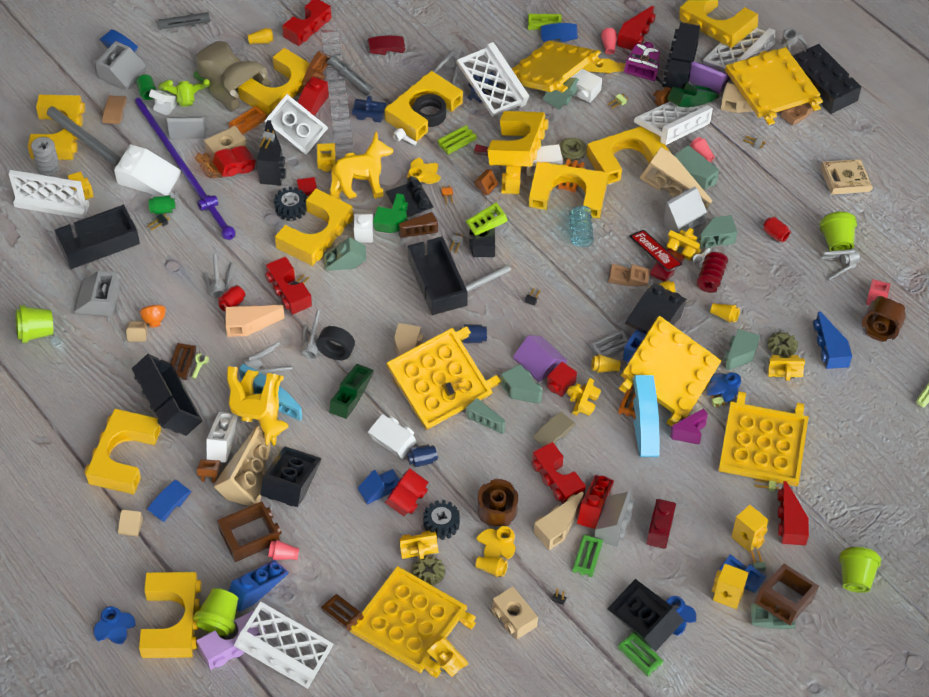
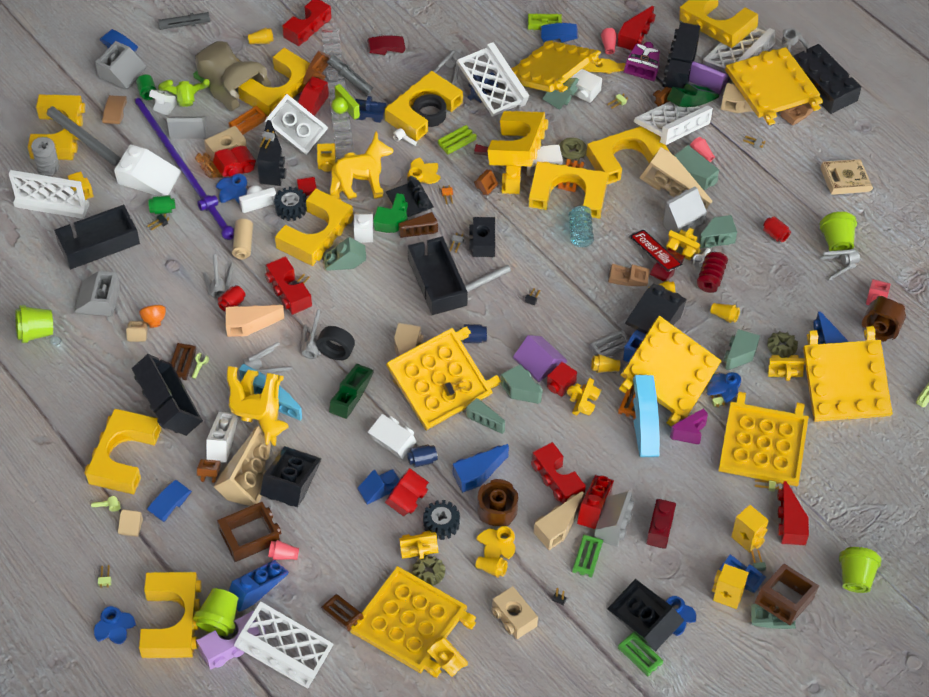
lime slope [466,202,508,236] -> none
dark tan slope [533,412,576,447] -> none
none -> yellowish green hand [91,496,121,512]
none -> yellowish green piece [98,565,112,588]
none -> blue plate [216,174,247,205]
none -> tan brick [232,219,253,260]
none -> white tile [239,185,276,213]
none -> lime tile [331,84,360,120]
none -> blue slope [453,444,509,493]
none -> yellow plate [803,326,892,422]

